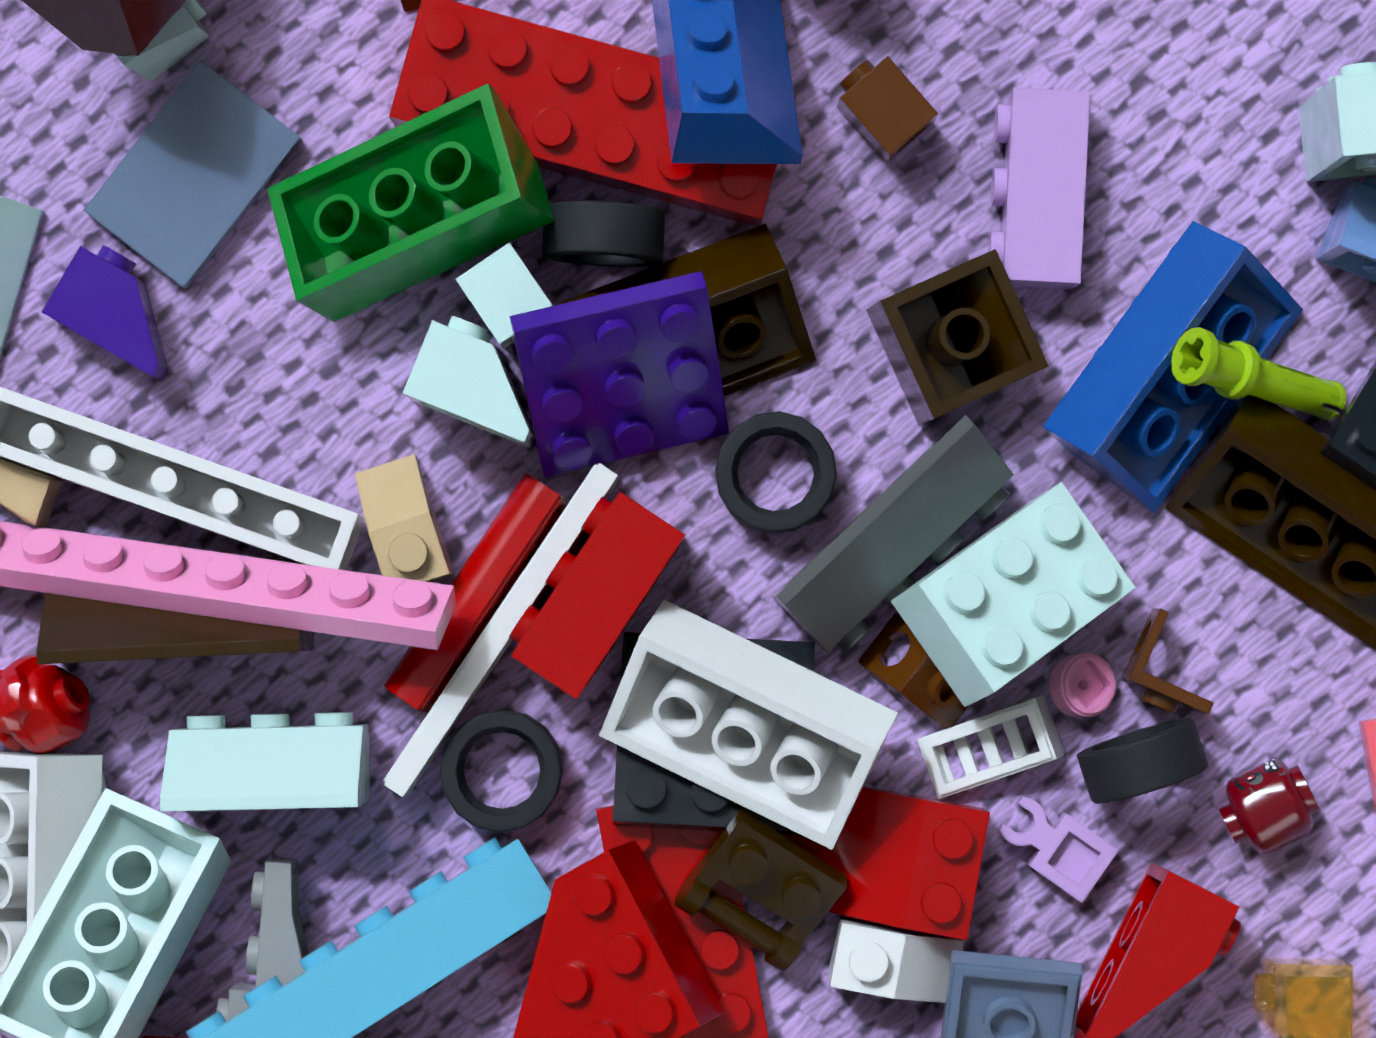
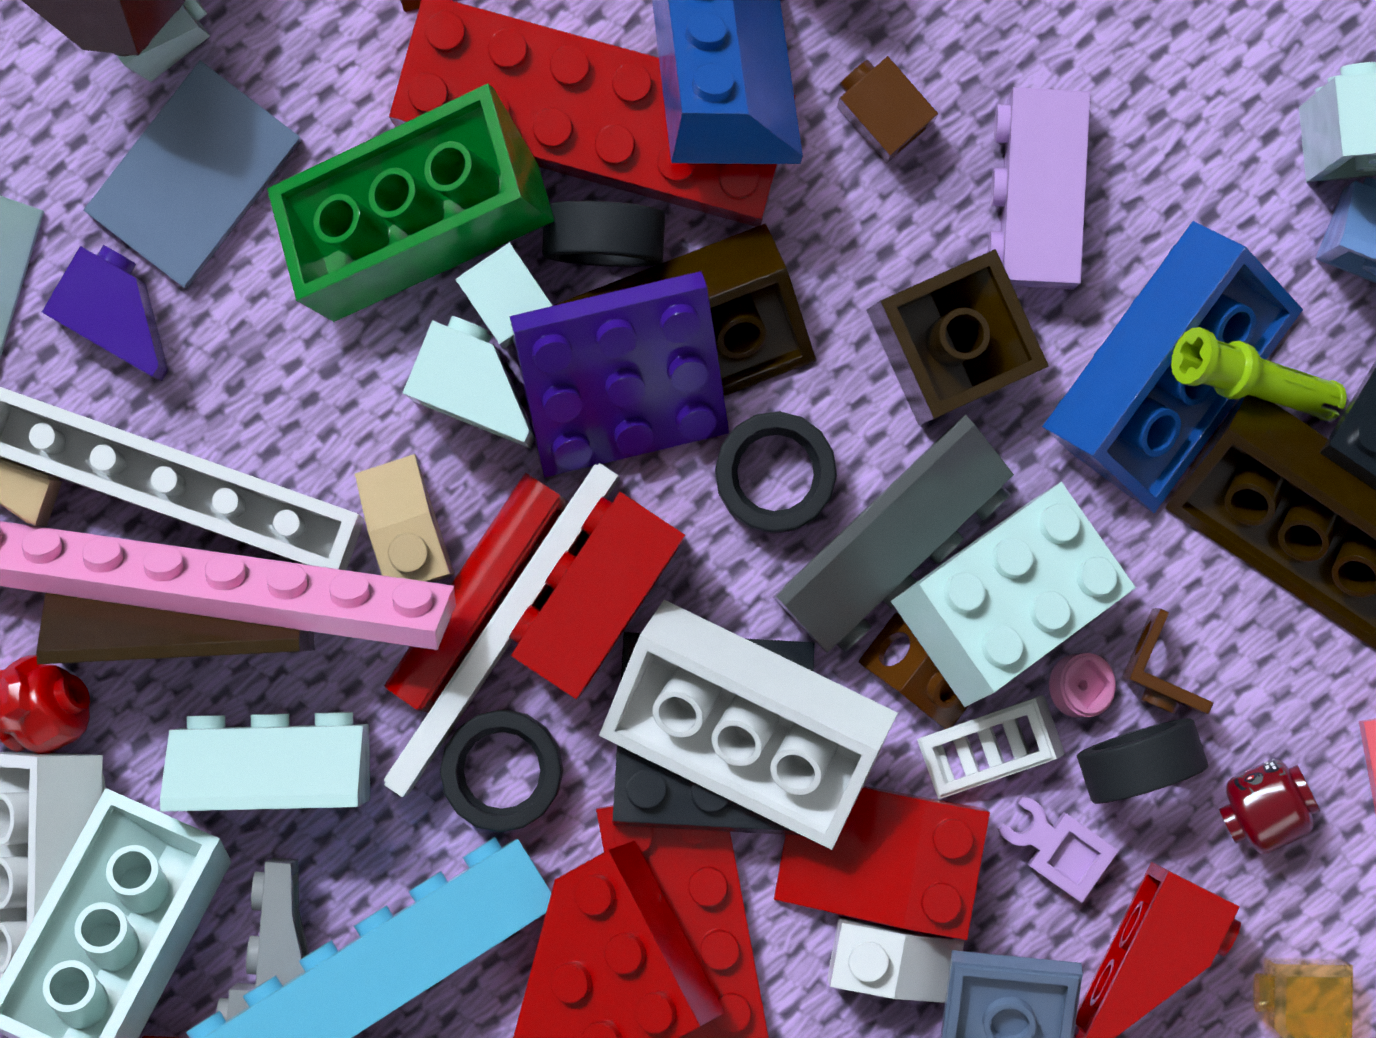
dark brown plate [674,809,847,971] -> none

